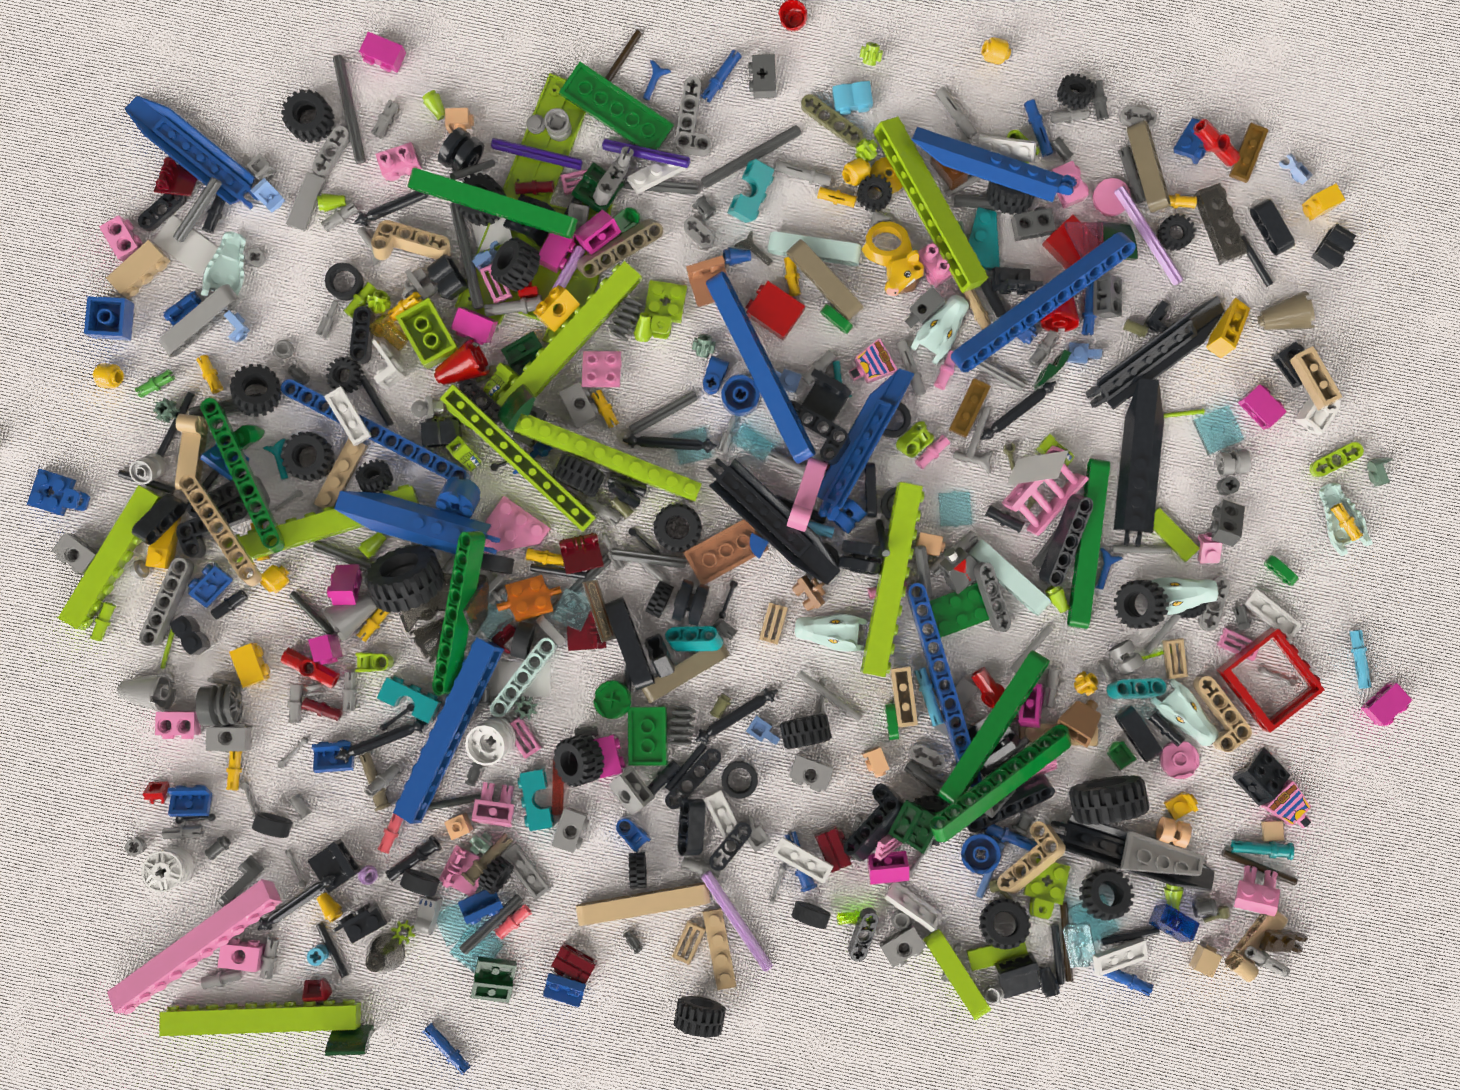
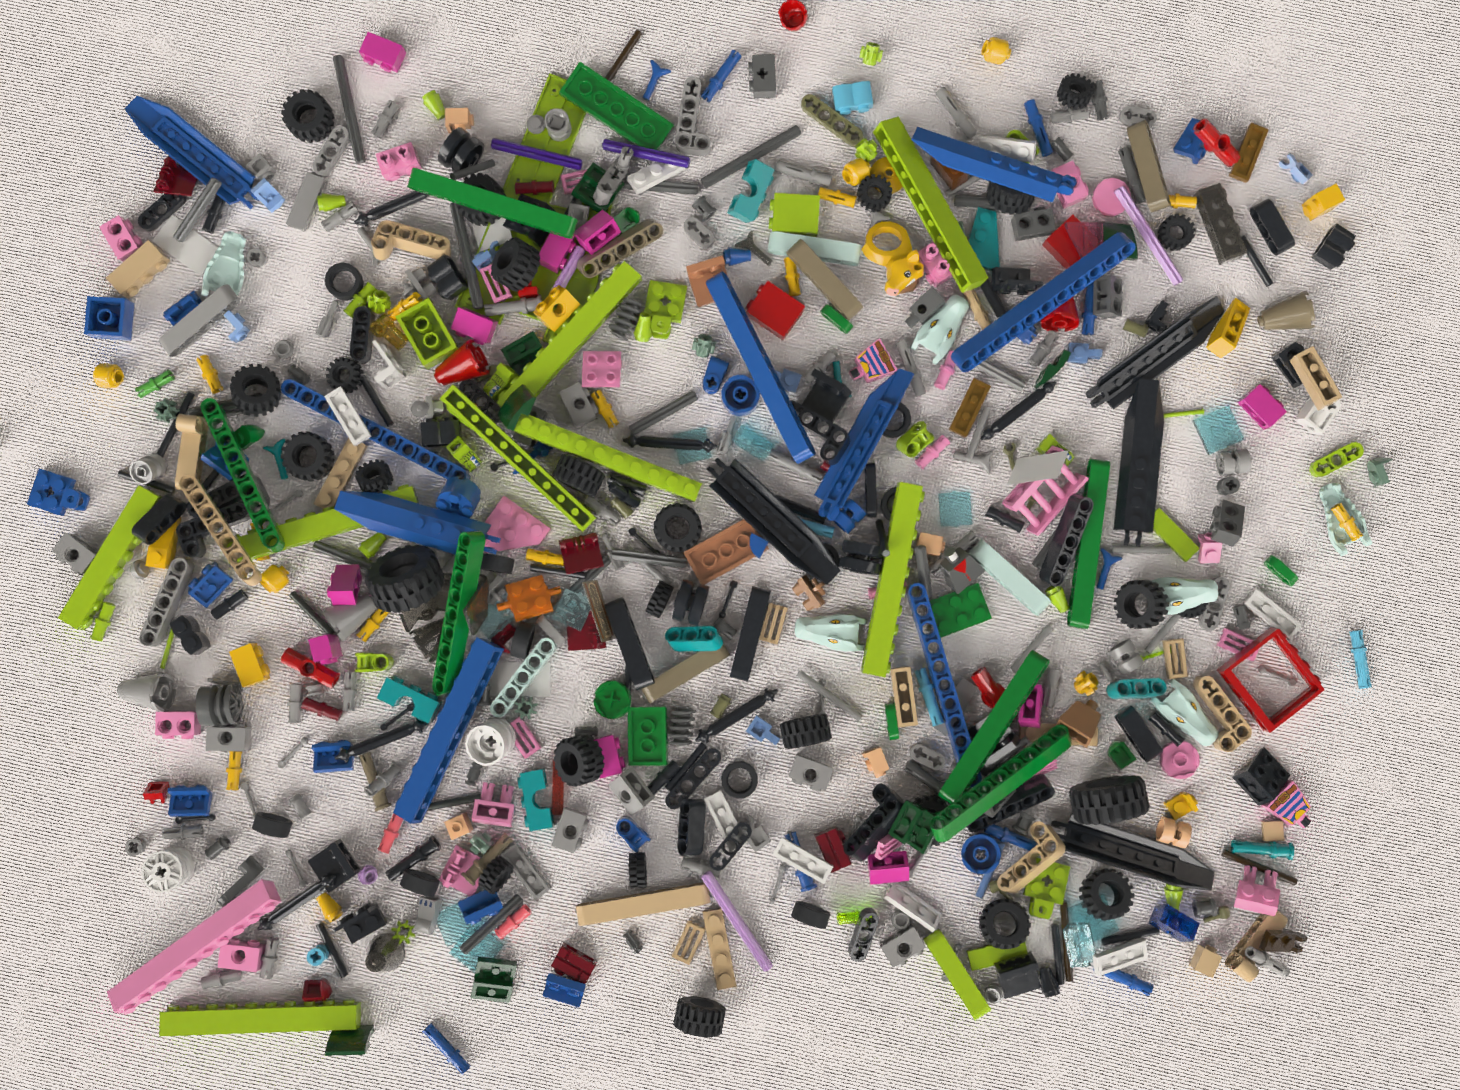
black brick [644,634,675,678] -> none
bright pink beam [787,457,828,532] -> none
dark grey beam [974,562,1011,632] -> none
light grey wing [1120,831,1205,876] -> none
dark pink brick [1360,682,1413,726] -> none
none -> black beam [730,586,771,682]
none -> lime brick [768,193,820,237]

